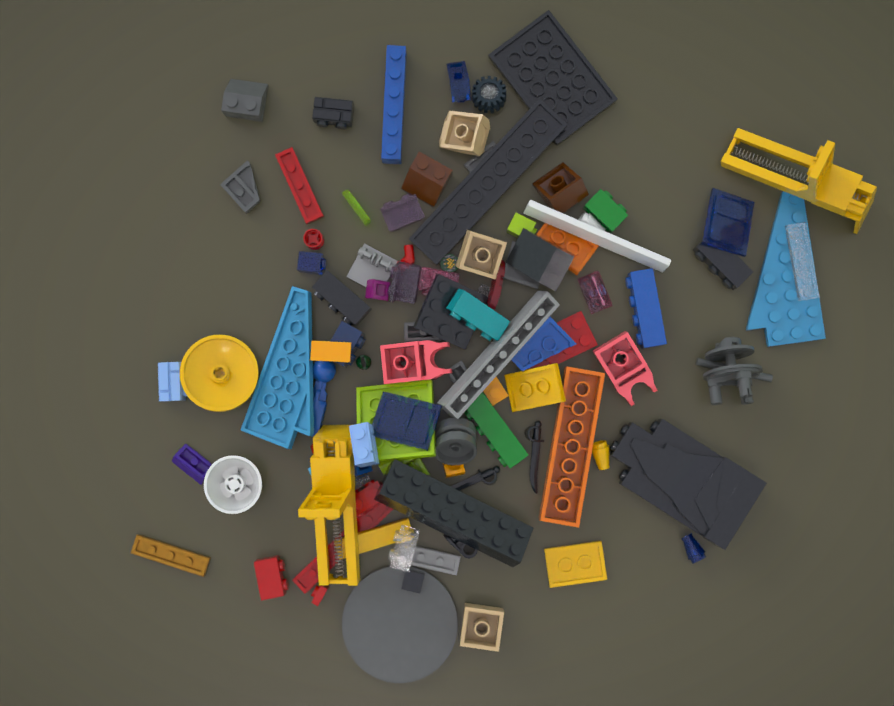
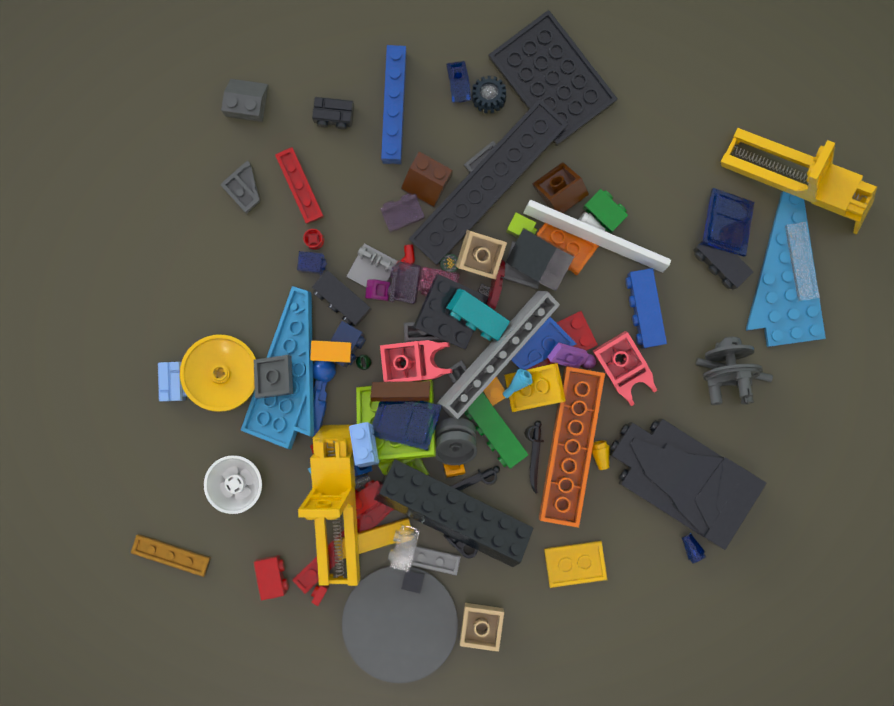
dark purple slope [172,444,212,485] -> none
clear neon green tile [342,189,371,227] -> none
tan slope [439,111,490,156] -> none
clear pink slope [578,271,613,314] -> none
none -> dark grey plate [254,355,293,399]
none -> reddish brown tile [370,381,431,402]
none -> medium azure cone [503,369,533,398]
none -> medium lavender plate [548,342,596,369]

